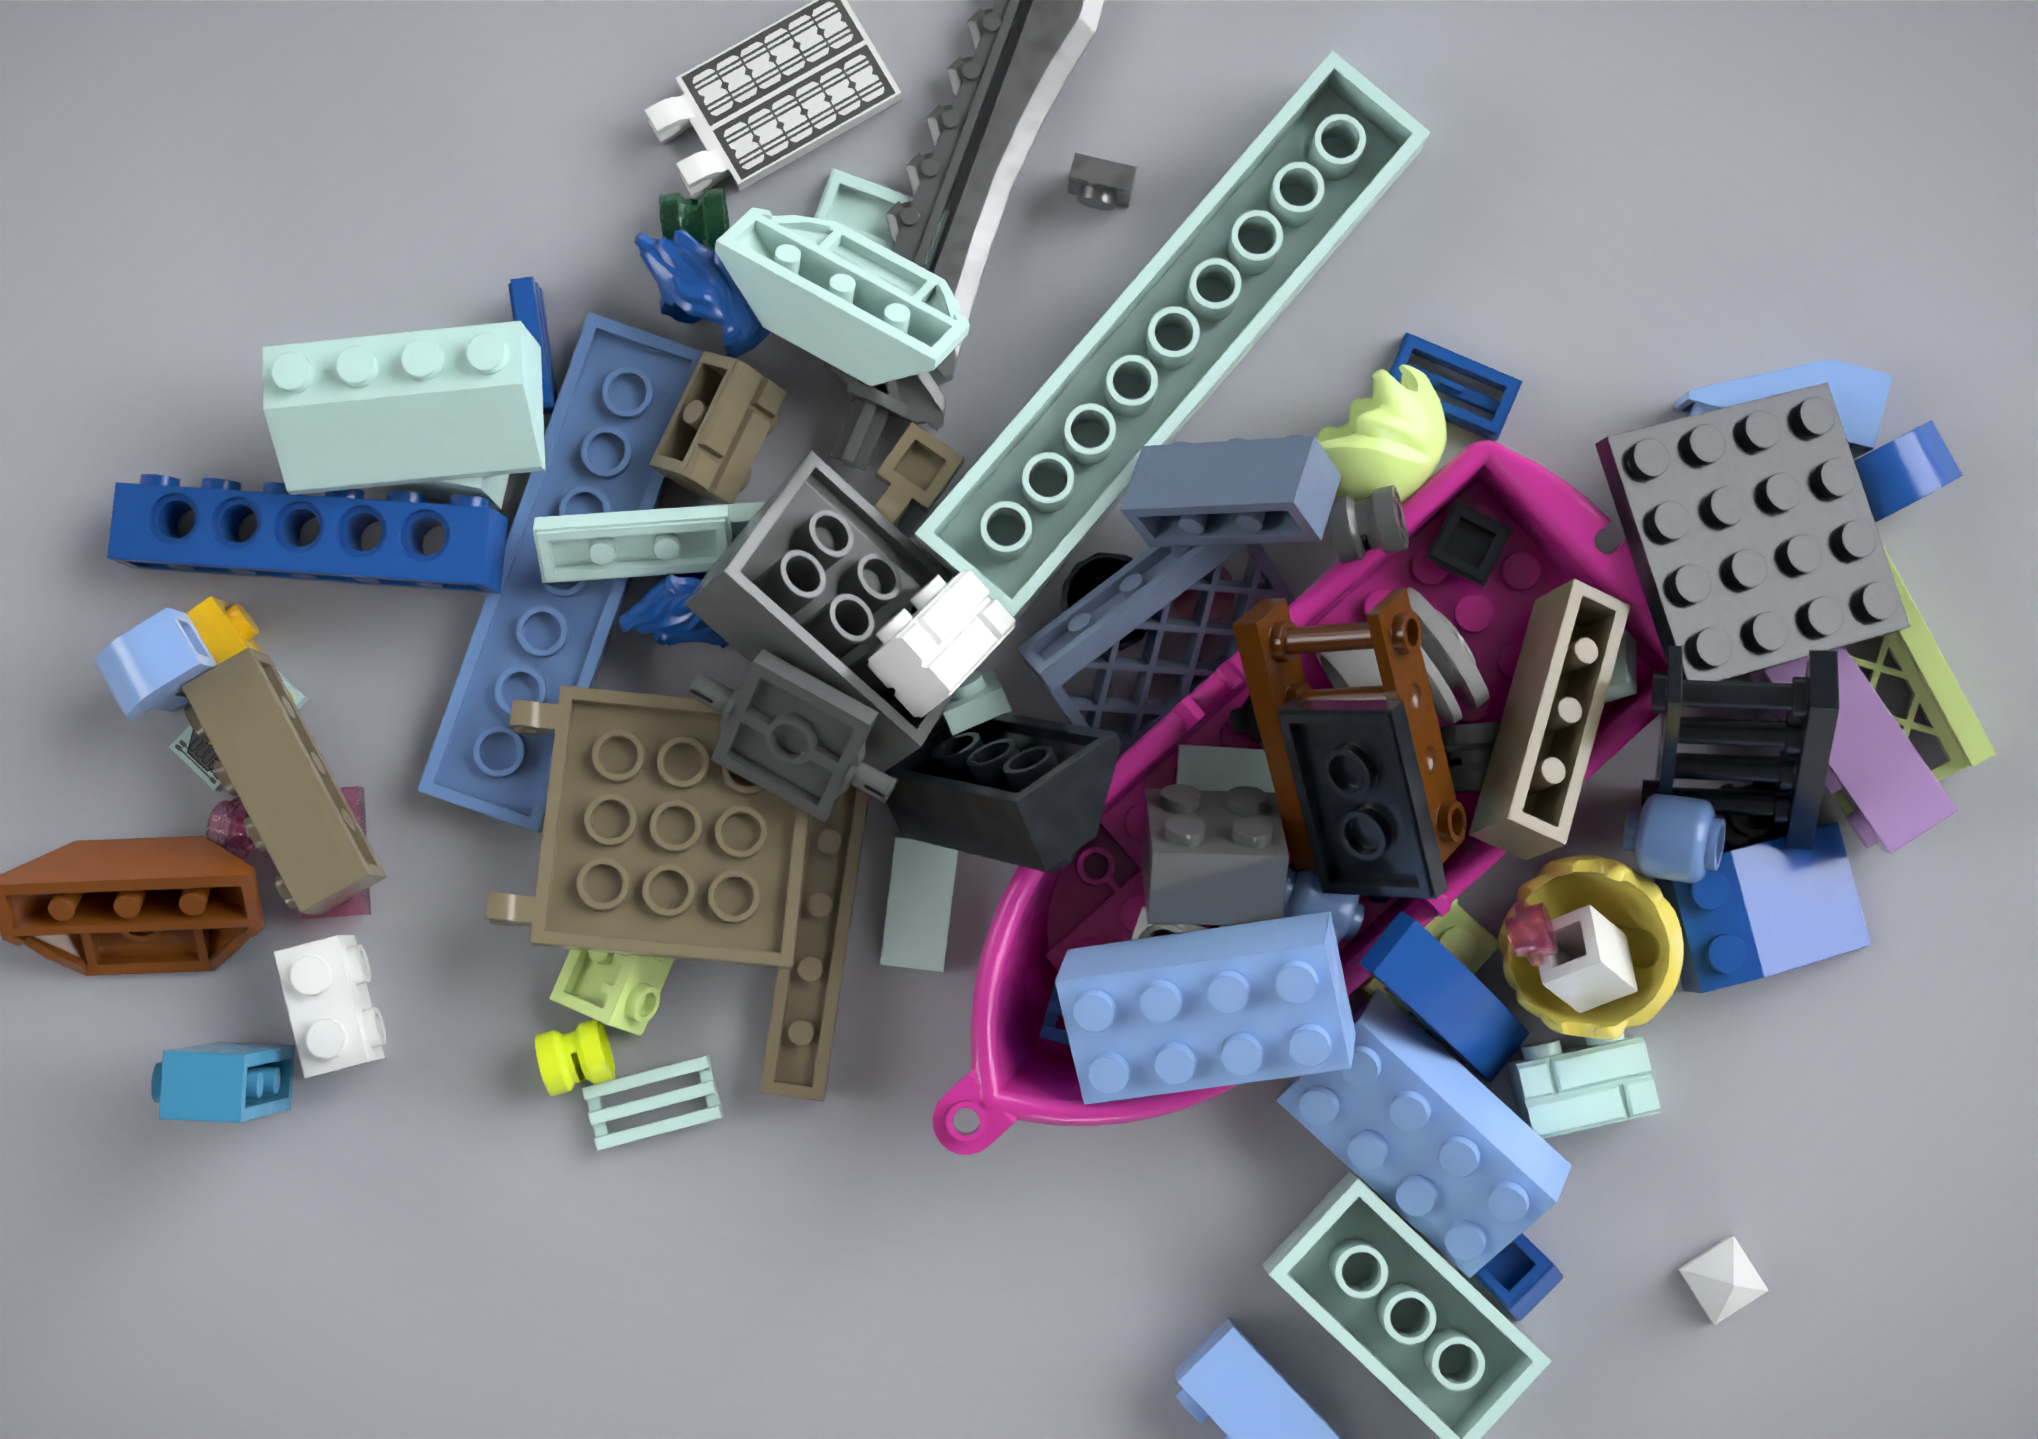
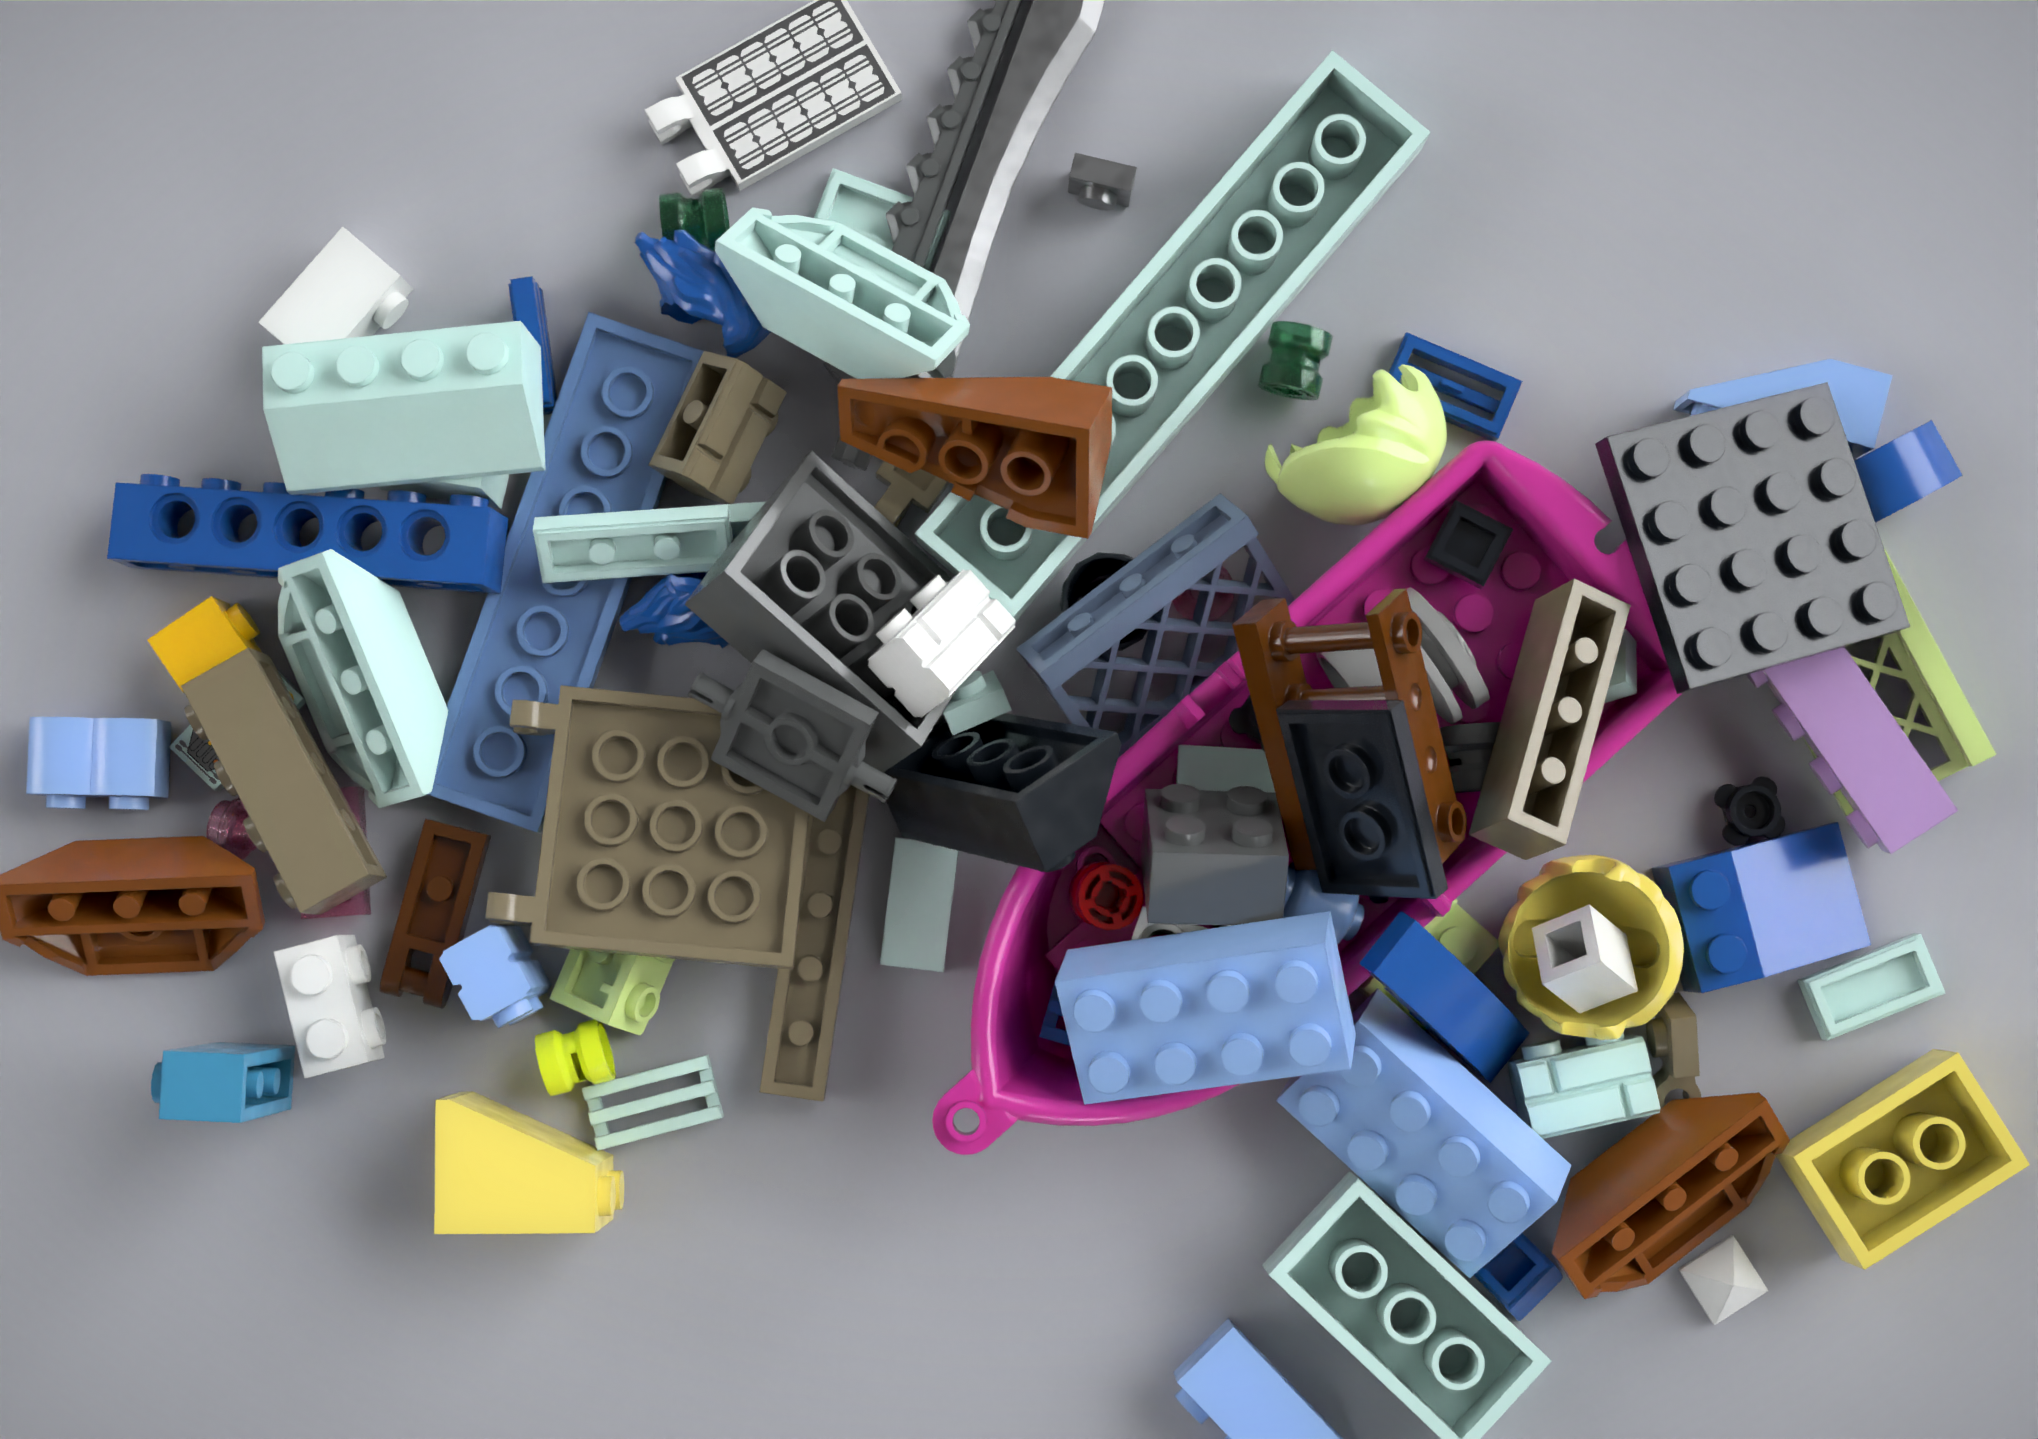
light blue brick [94,607,217,721] -> none
sand blue brick [1120,435,1342,547] -> none
dark grey wheel [1328,485,1409,564] -> none
clear pink plate [1505,900,1558,967] -> none
medium blue head [1623,794,1726,883] -> none
black fence [1641,646,1839,850] -> none
none -> light blue brick [26,717,171,810]
none -> white brick [258,227,413,344]
none -> light aqua wedge [278,549,449,808]
none -> reddish brown plate [380,819,491,1009]
none -> light yellow slope [434,1091,624,1234]
none -> light blue brick [439,925,552,1028]
none -> dark orange wedge [837,377,1112,539]
none -> red wheel [1069,862,1144,930]
none -> clear green wheel [1257,321,1333,401]
none -> dark orange wedge [1552,1092,1790,1299]
none -> dark tan plate [1646,992,1701,1108]
none -> light yellow brick [1776,1049,2030,1270]
none -> light aqua tile [1797,933,1945,1041]

